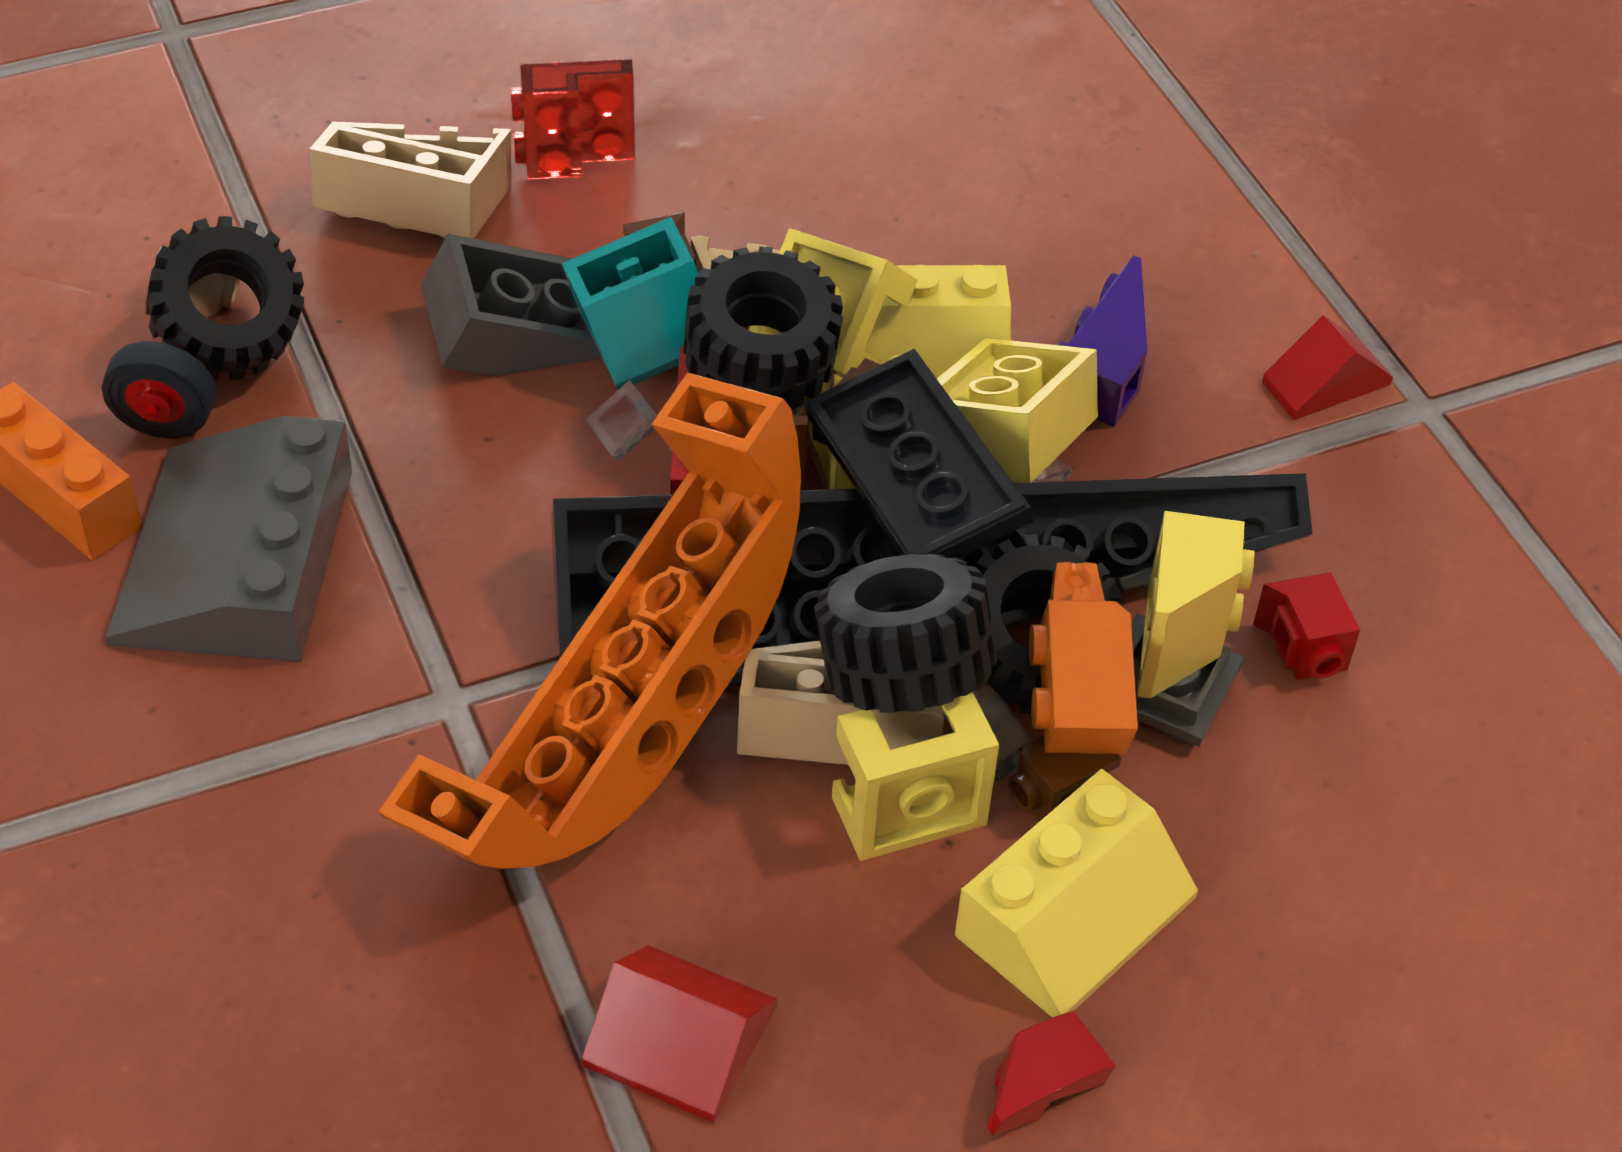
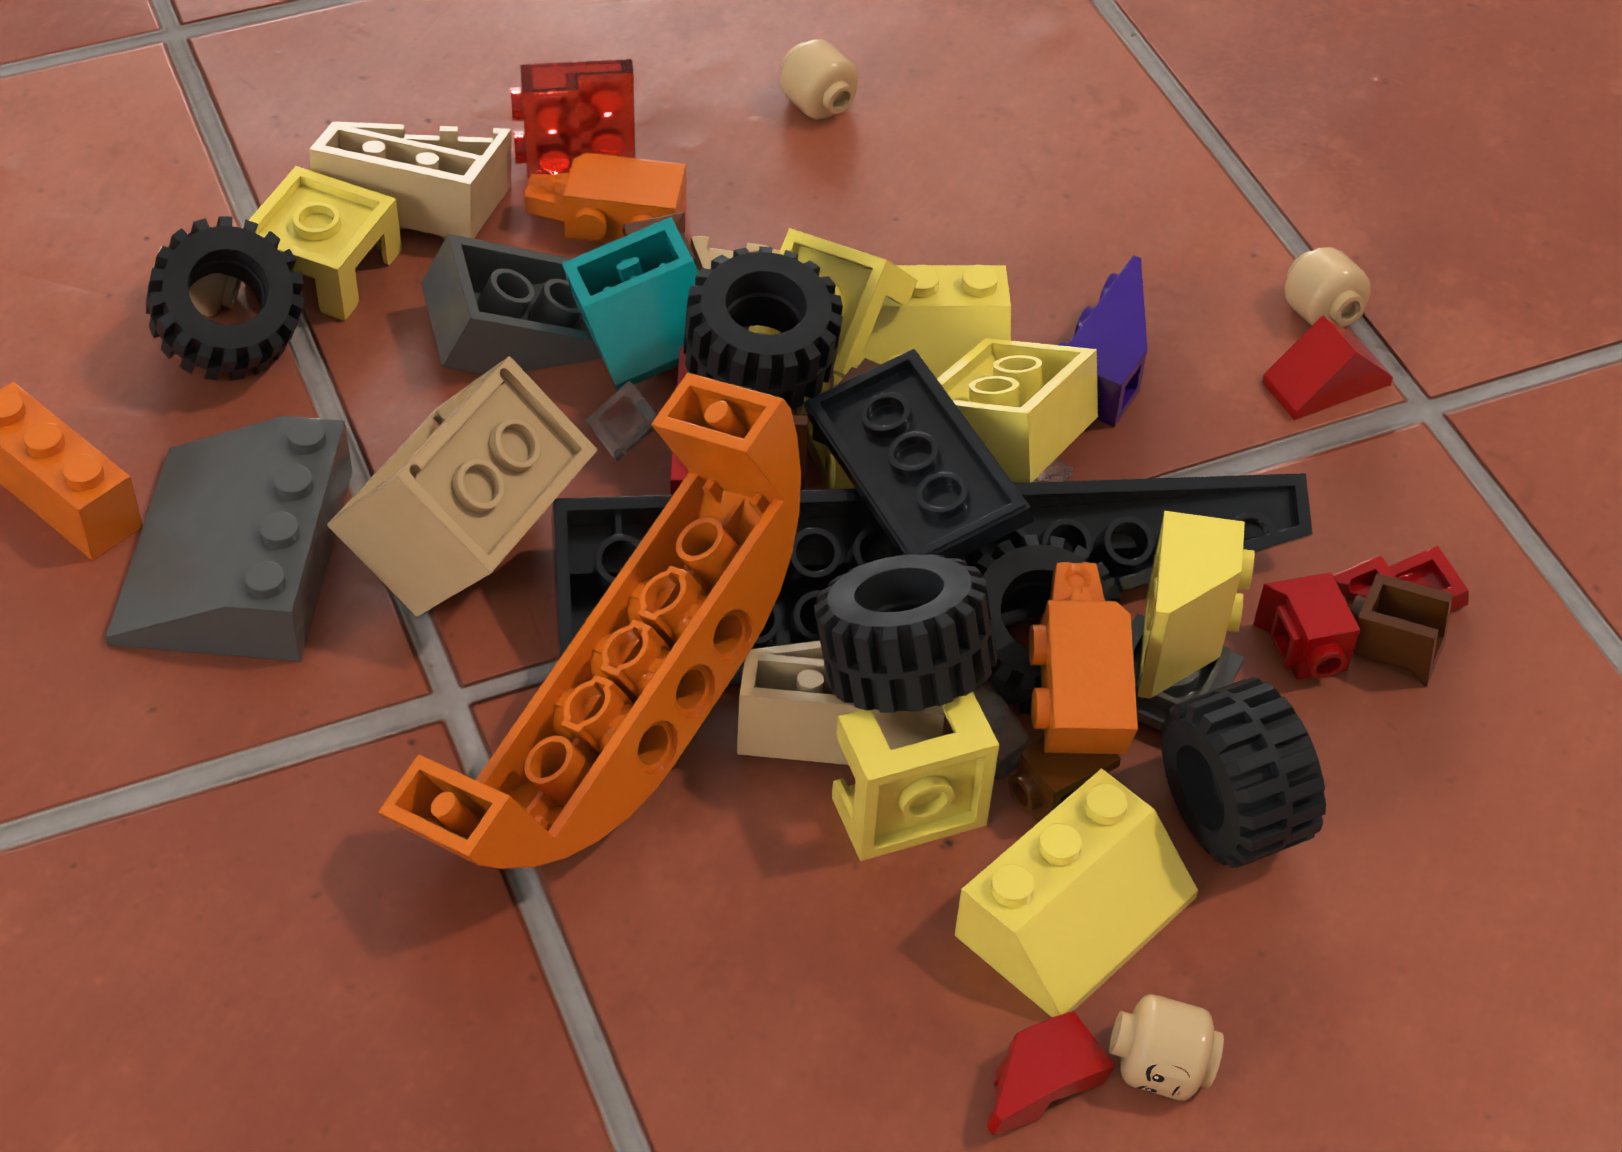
black wheel [101,341,216,439] -> none
red slope [582,945,777,1123] -> none
none -> light yellow panel [242,166,402,321]
none -> tan container [327,356,598,617]
none -> orange hinge [524,153,686,243]
none -> tan head [780,39,859,120]
none -> tan head [1109,994,1224,1101]
none -> black tyre [1161,677,1326,868]
none -> tan head [1284,247,1371,328]
none -> red slope [1333,545,1469,612]
none -> reddish brown window [1351,573,1453,686]

